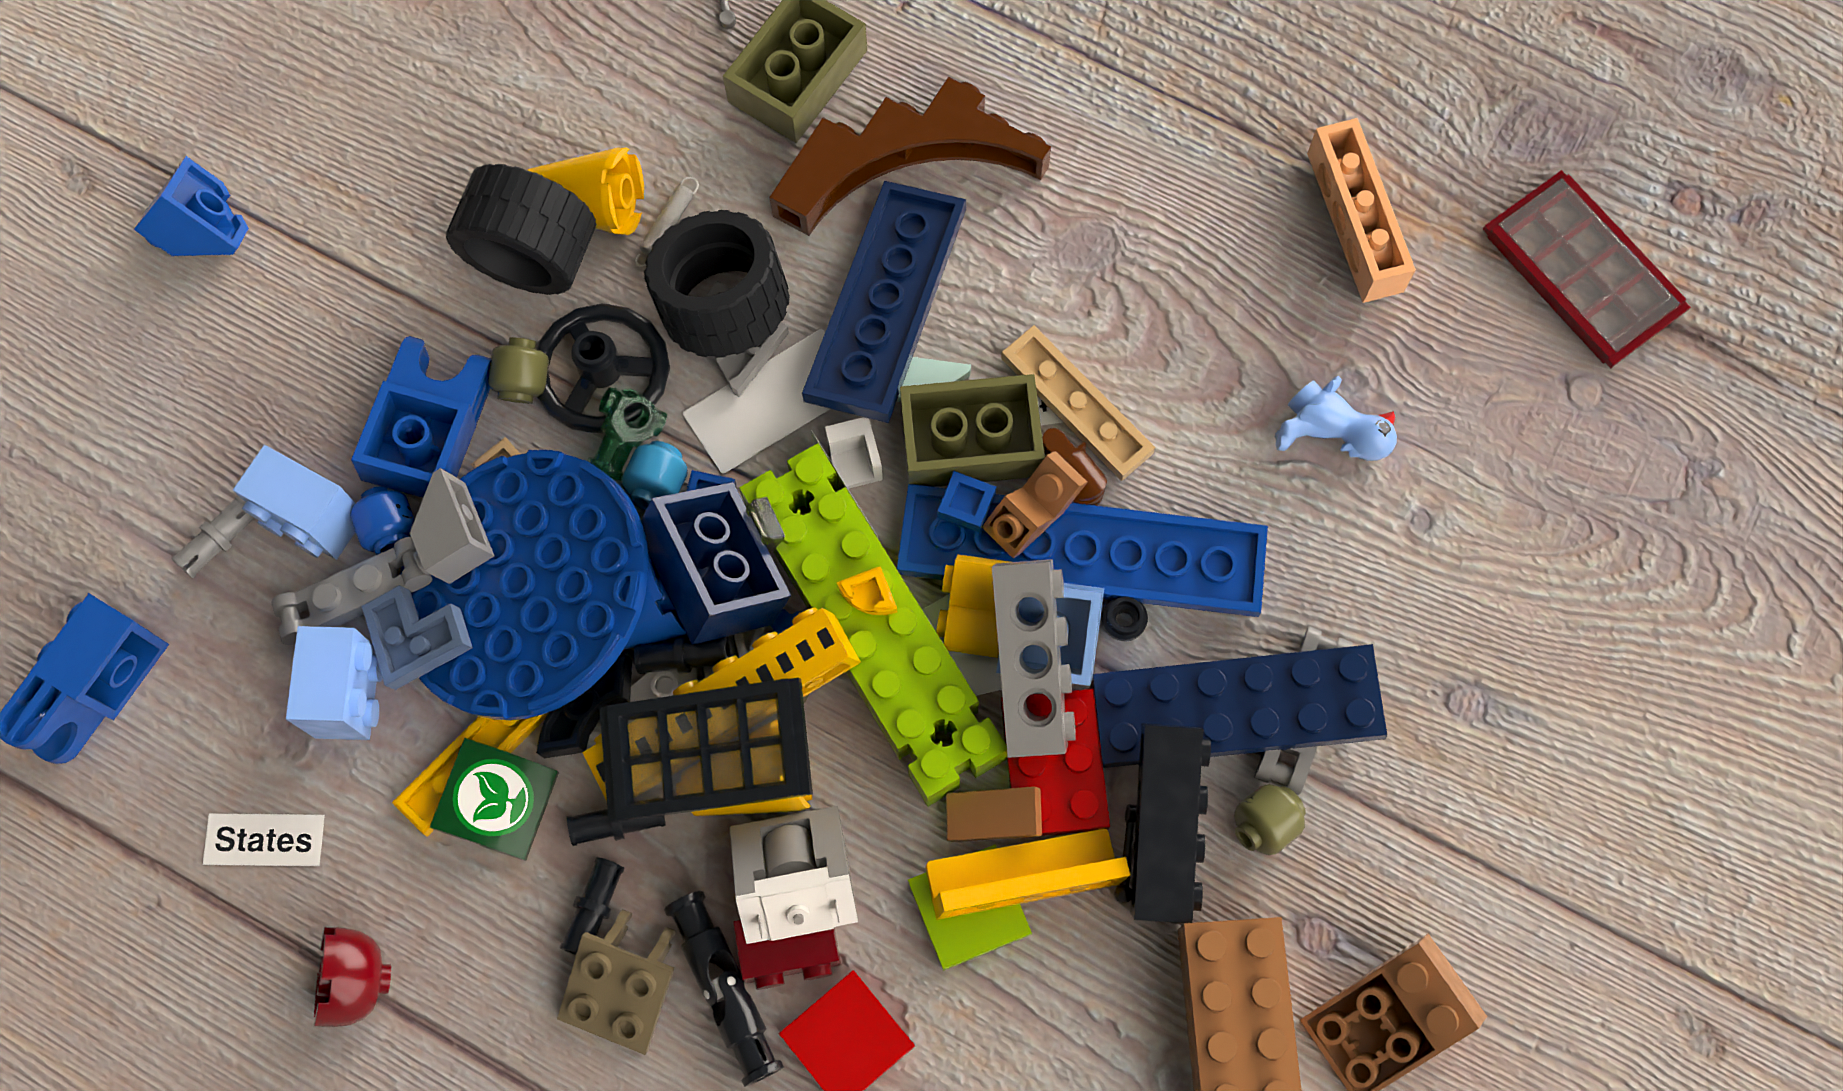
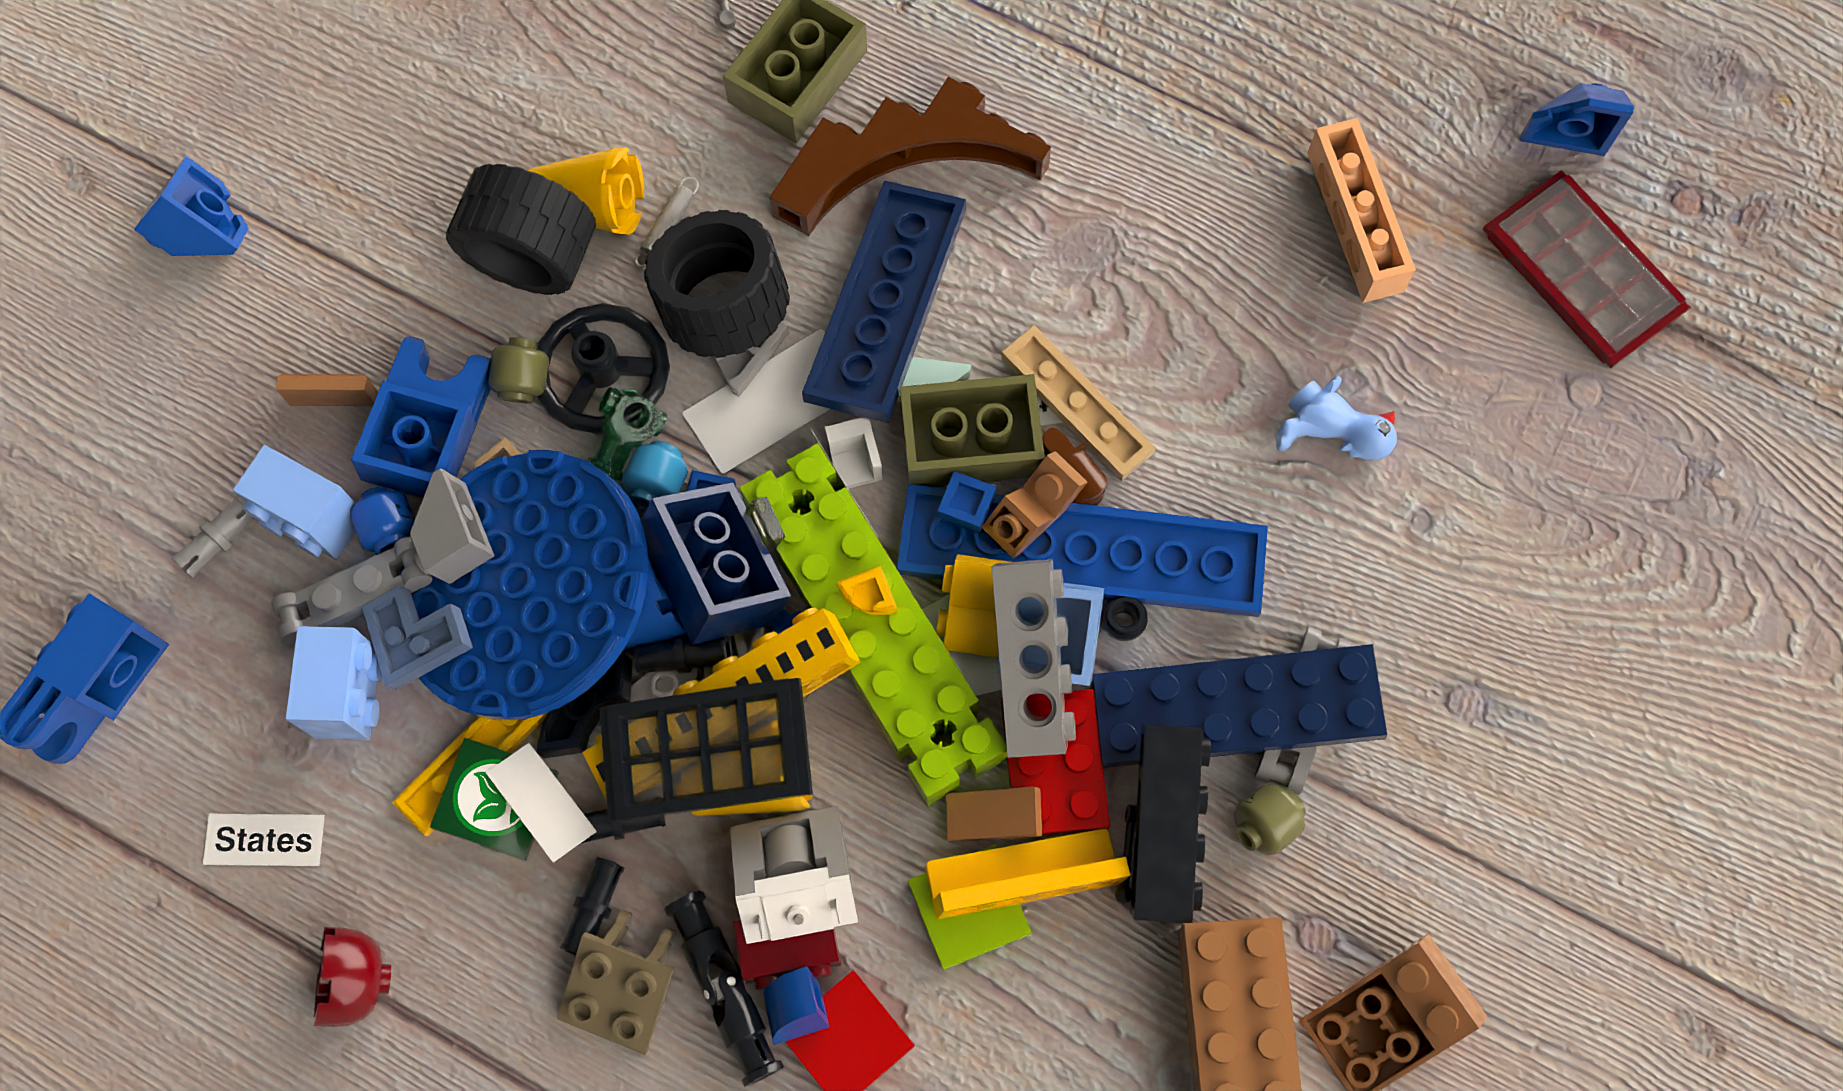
none -> medium nougat tile [276,374,378,406]
none -> white sticker [485,743,597,863]
none -> blue brick [763,966,830,1045]
none -> blue slope [1520,83,1634,156]

